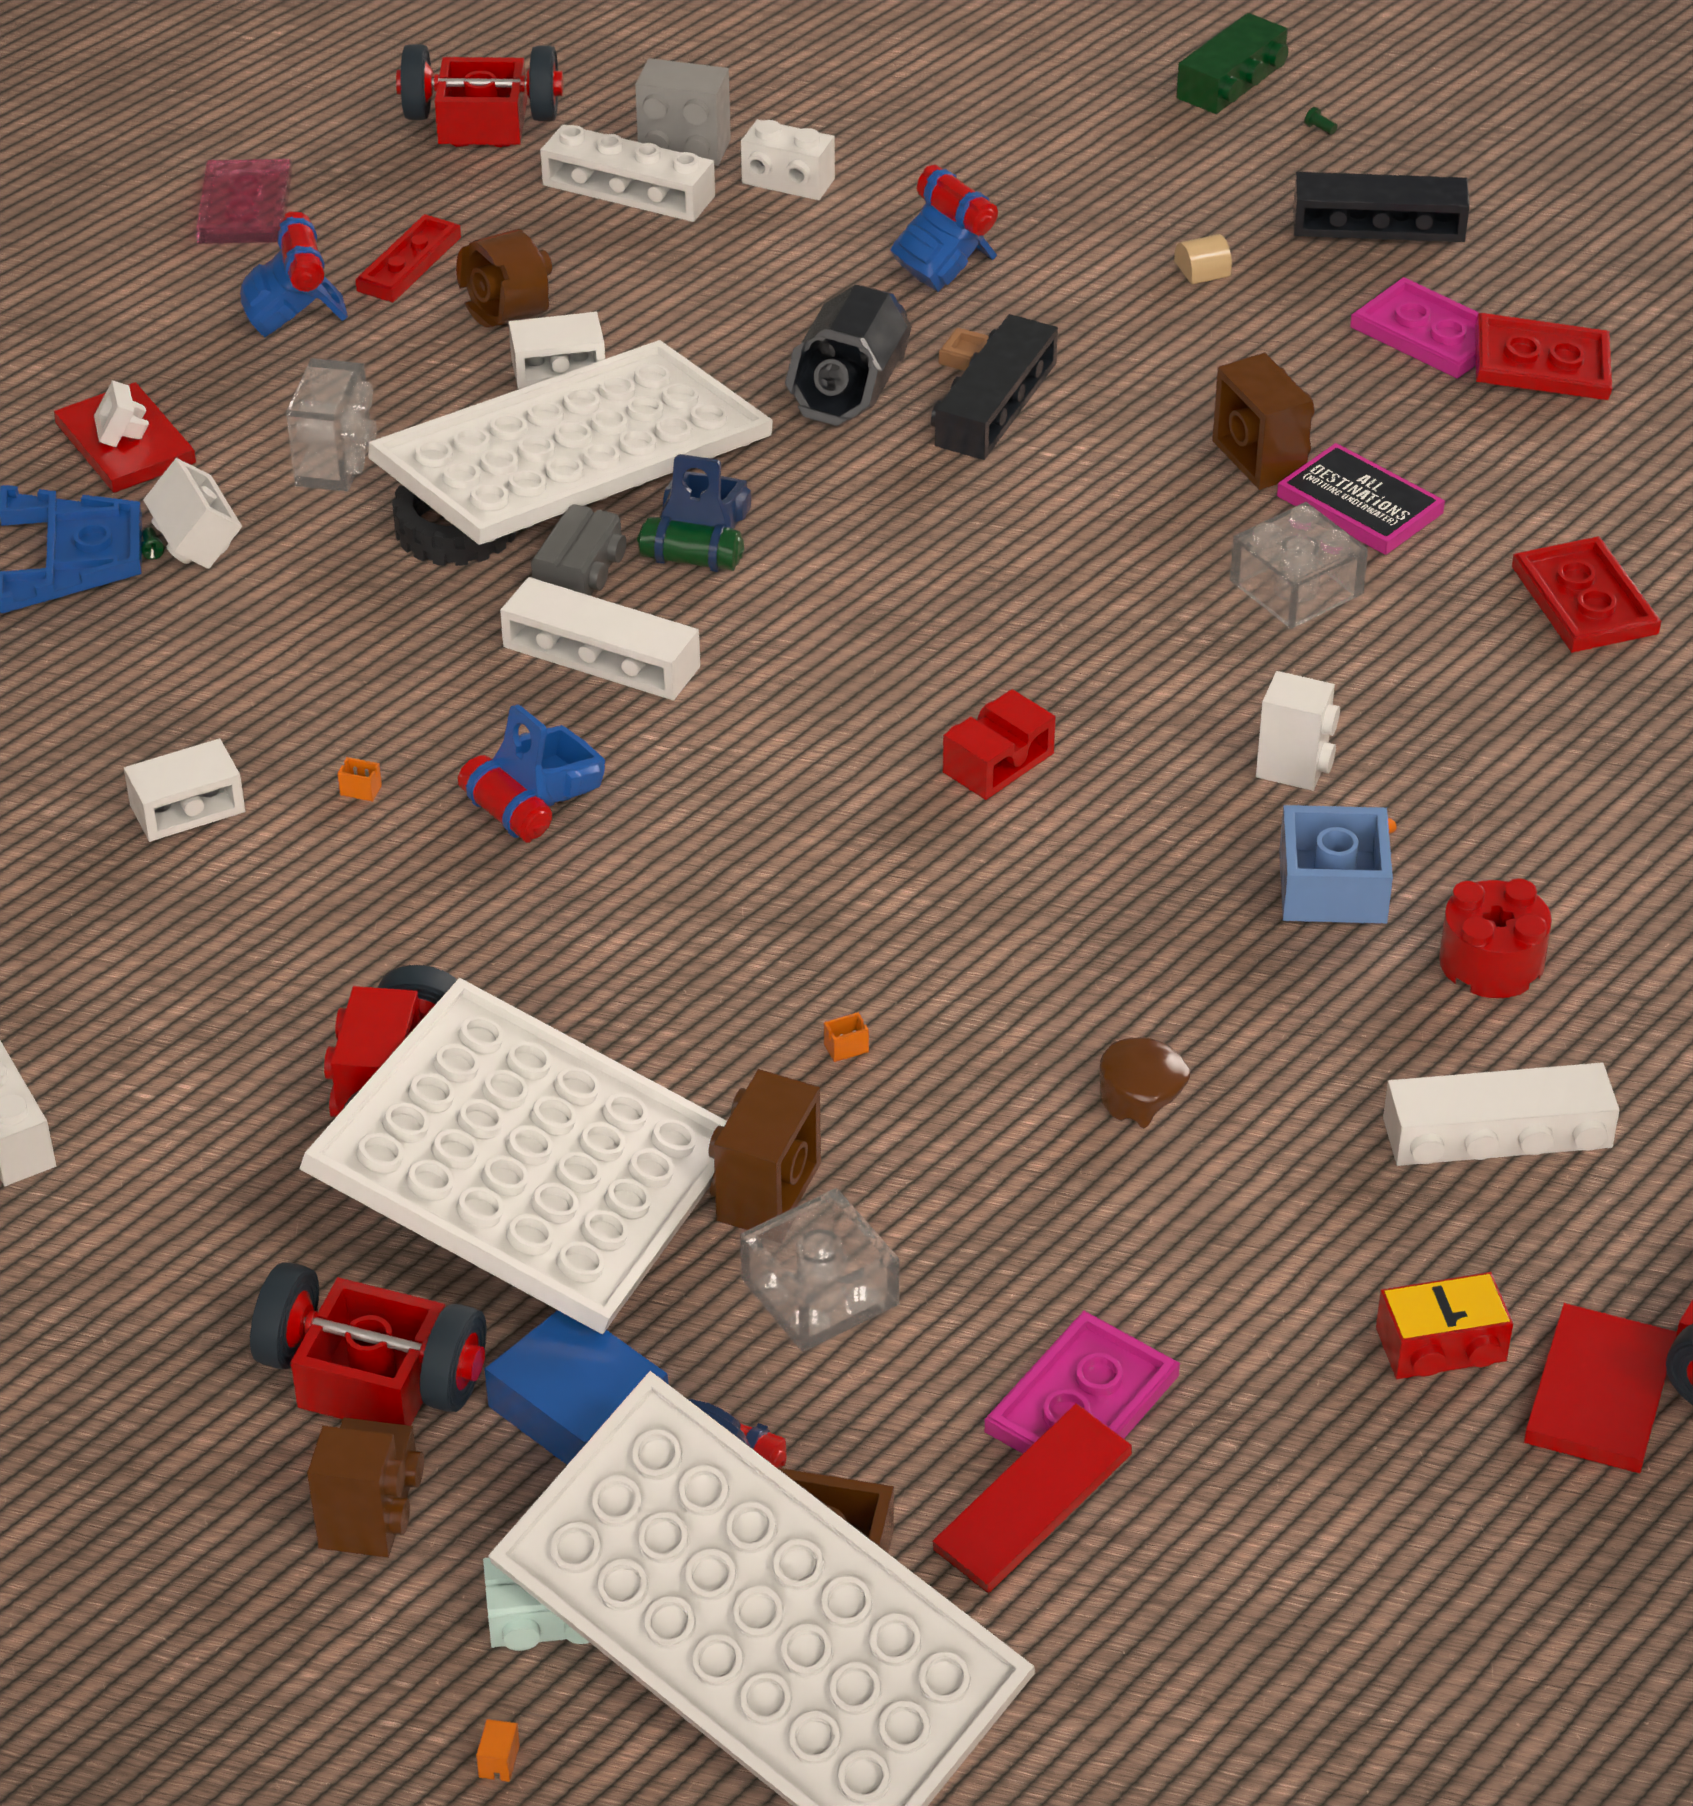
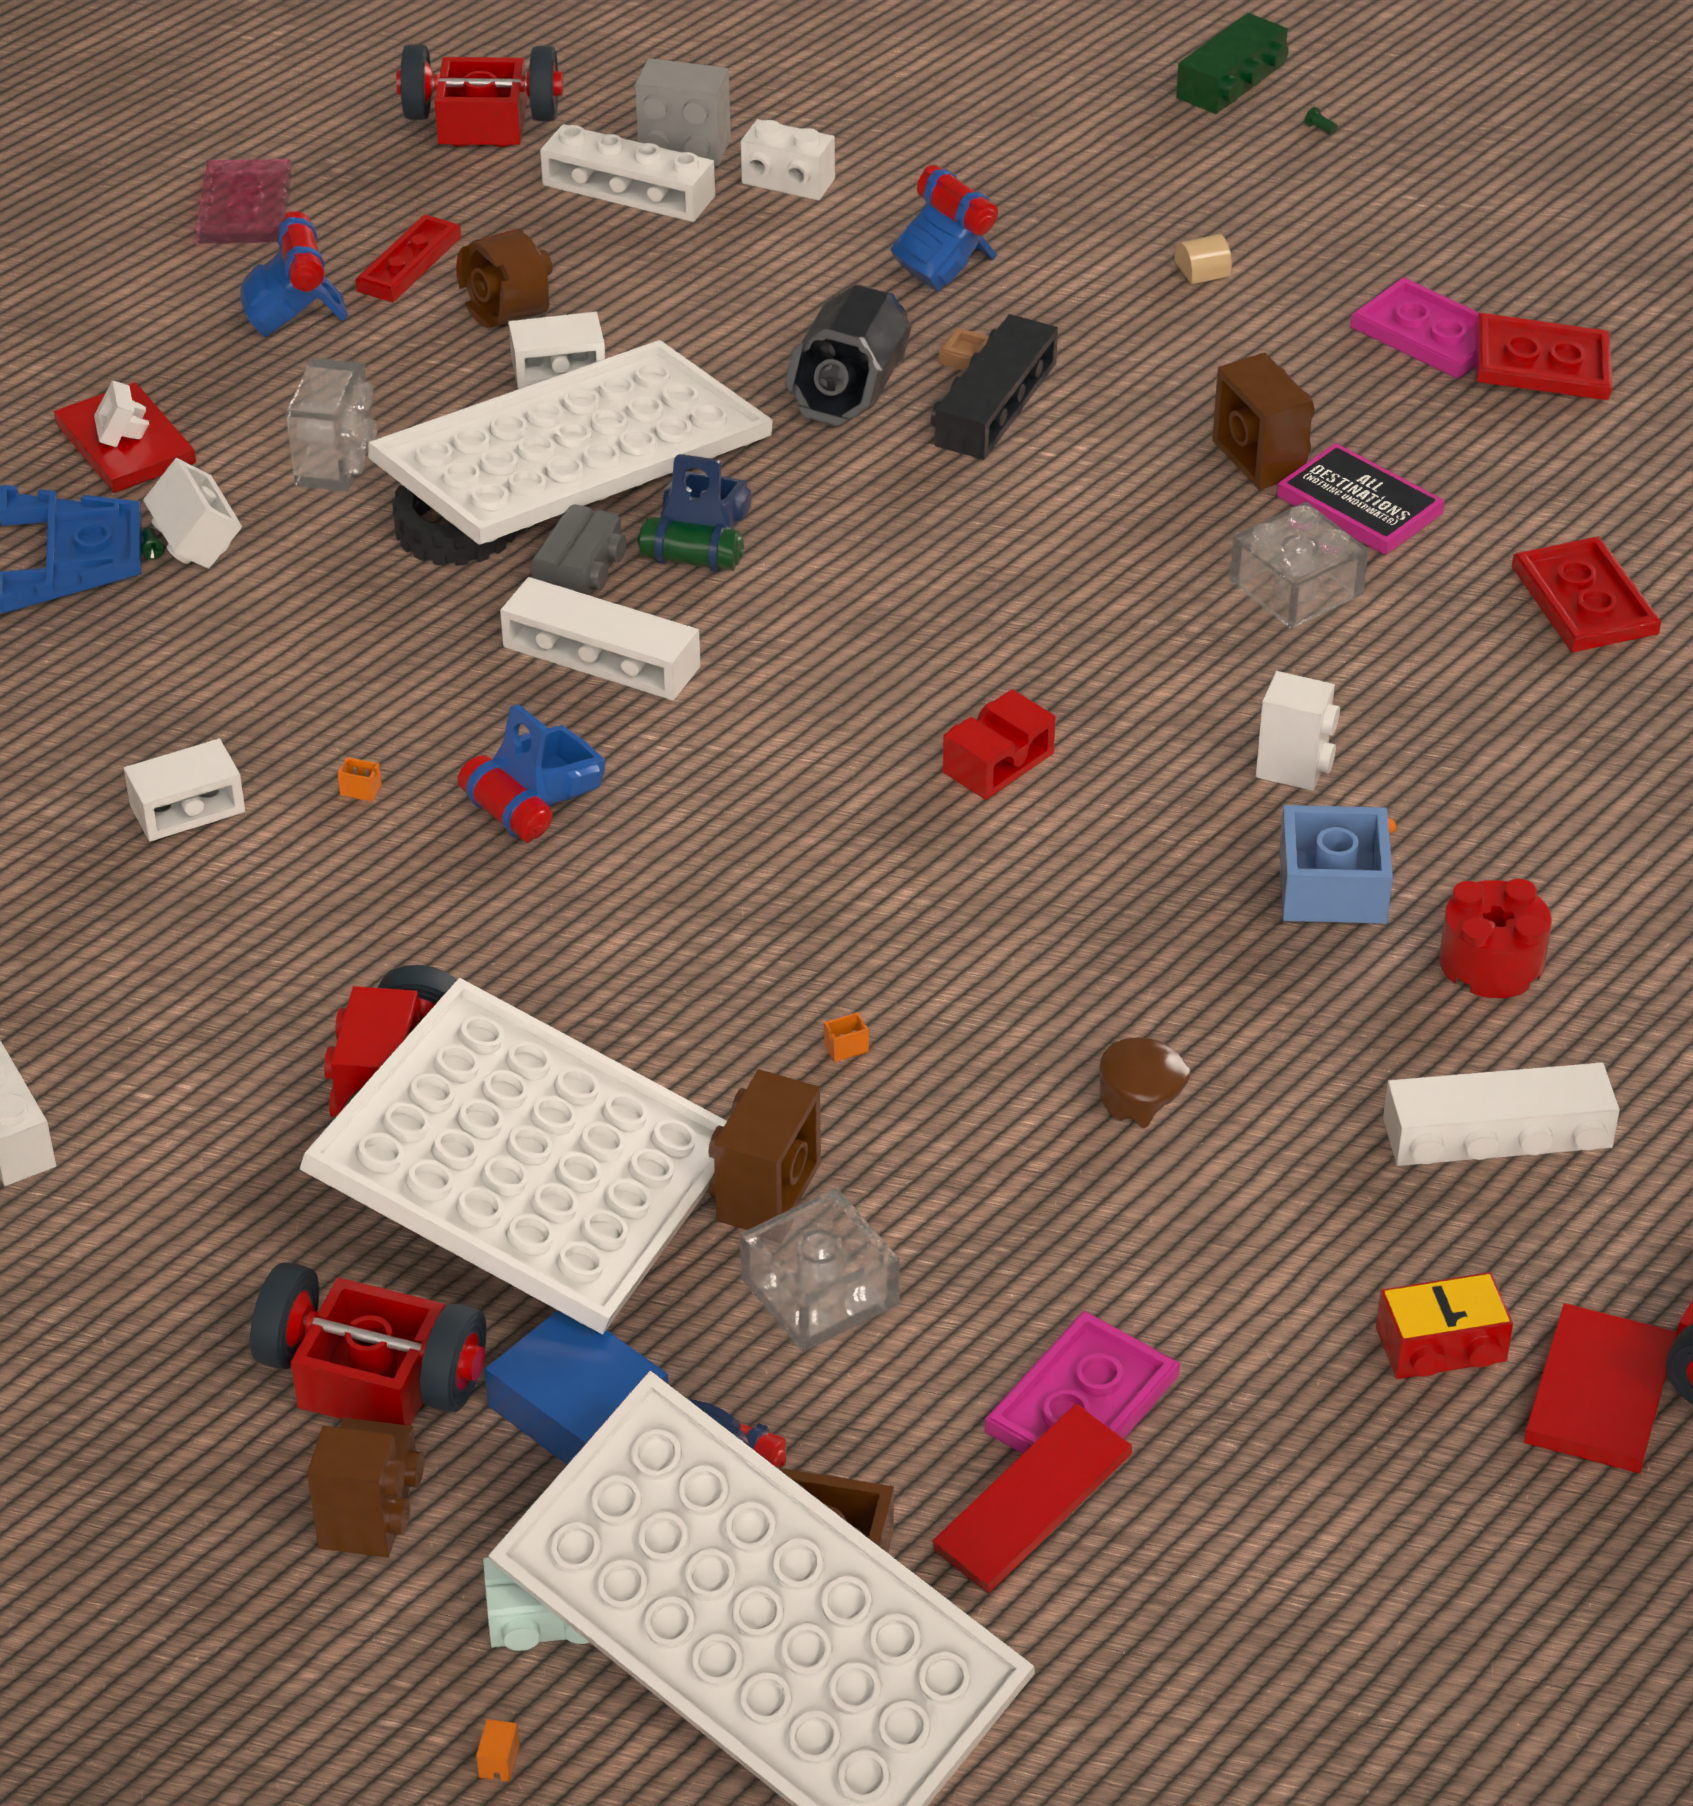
black brick [1293,172,1470,242] -> none

